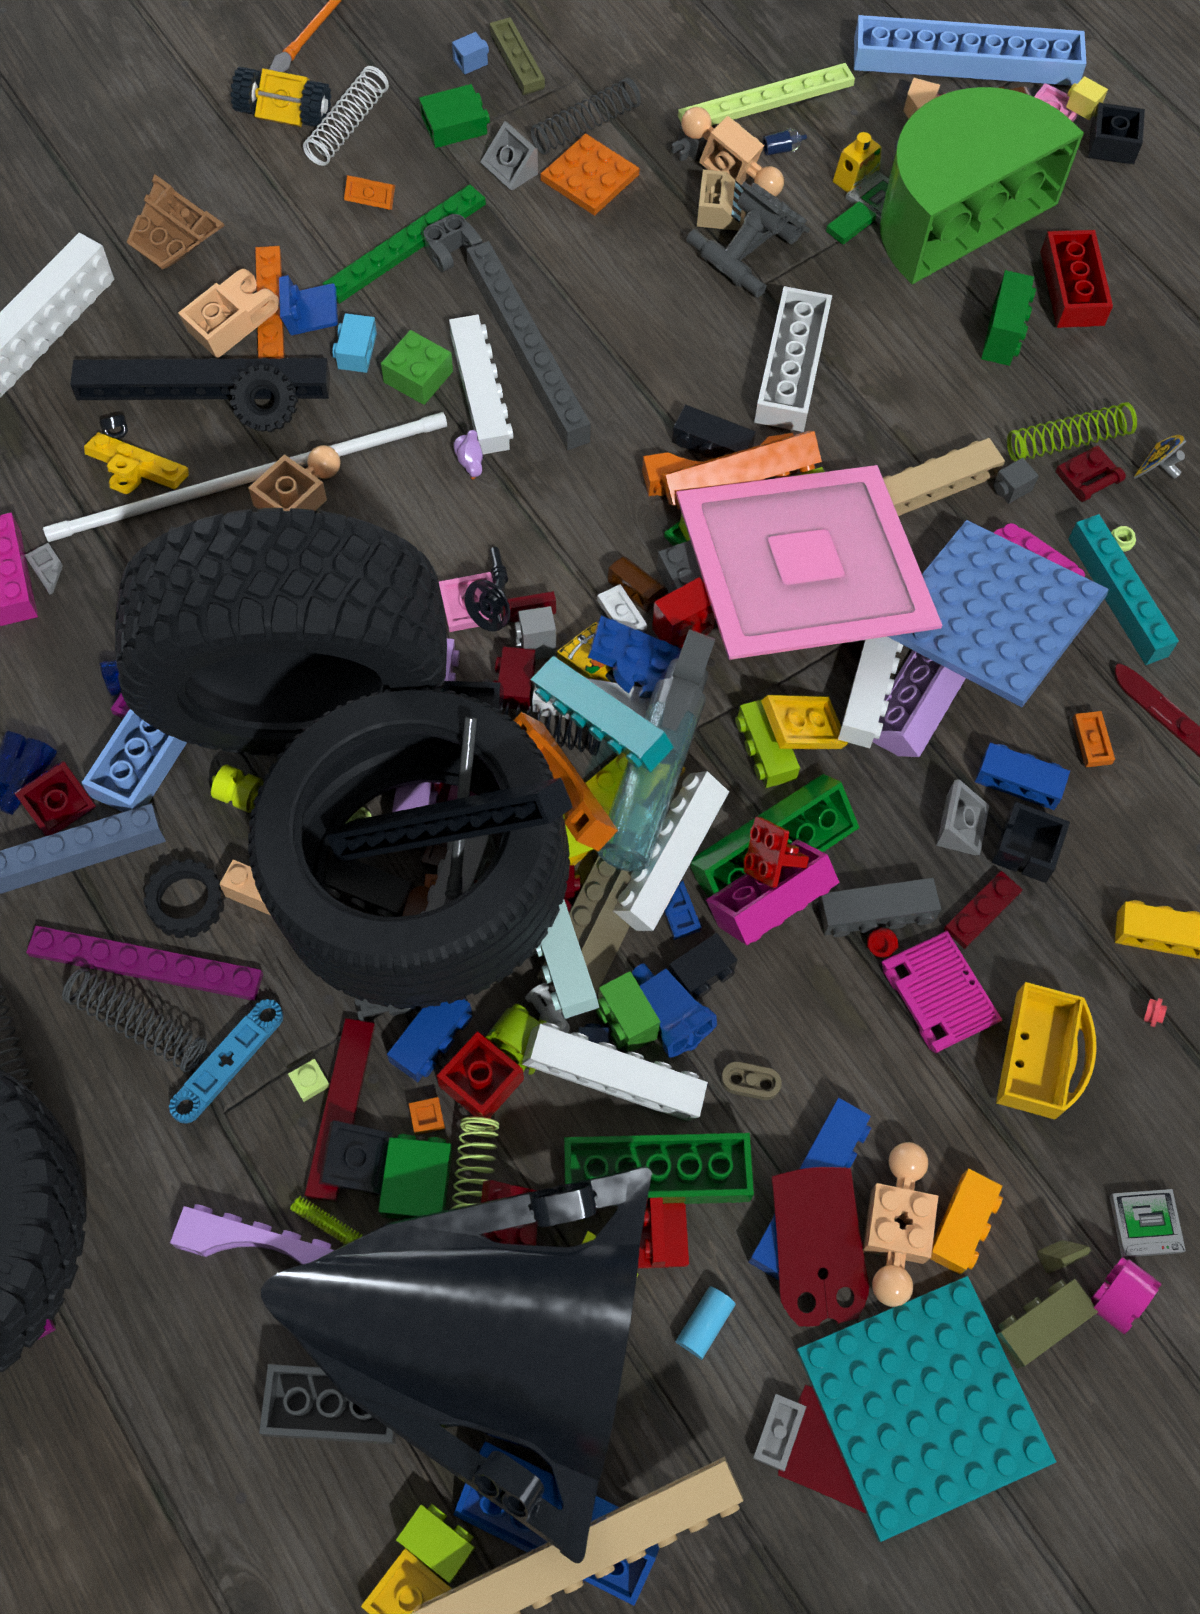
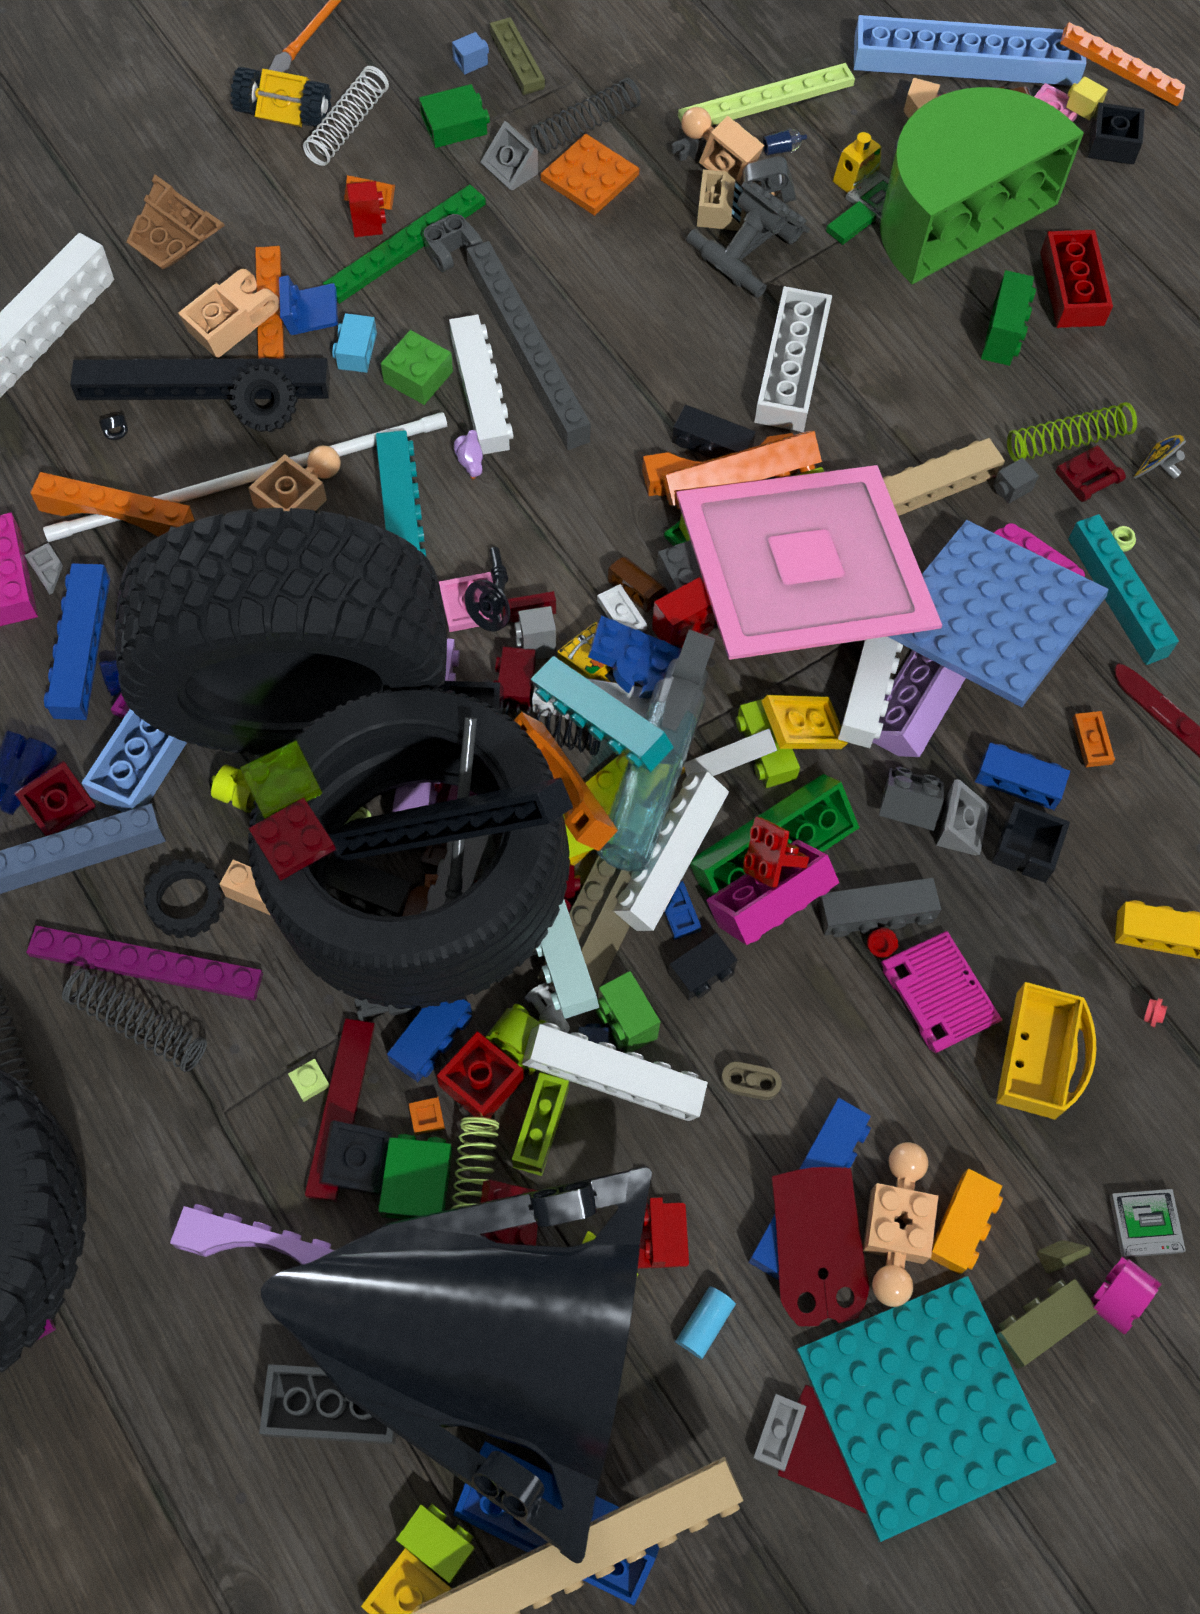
yellow plate [84,432,189,494] -> none
dark azure piece [169,999,284,1123] -> none
lime axle [290,1195,363,1244] -> none
green brick [564,1133,754,1206] -> none
blue piece [632,964,717,1058] -> none
dark red plate [943,871,1023,949] -> none
none -> orange arch [30,472,195,537]
none -> blue brick [44,563,110,720]
none -> clear neon green plate [240,741,323,819]
none -> dark red plate [248,797,336,881]
none -> red brick [347,181,386,237]
none -> teal brick [376,430,426,556]
none -> lime brick [512,1072,569,1176]
none -> white sticker [683,728,777,776]
none -> dark grey piece [743,156,796,203]
none -> dark grey slope [879,767,944,831]
none -> orange plate [1060,22,1185,106]

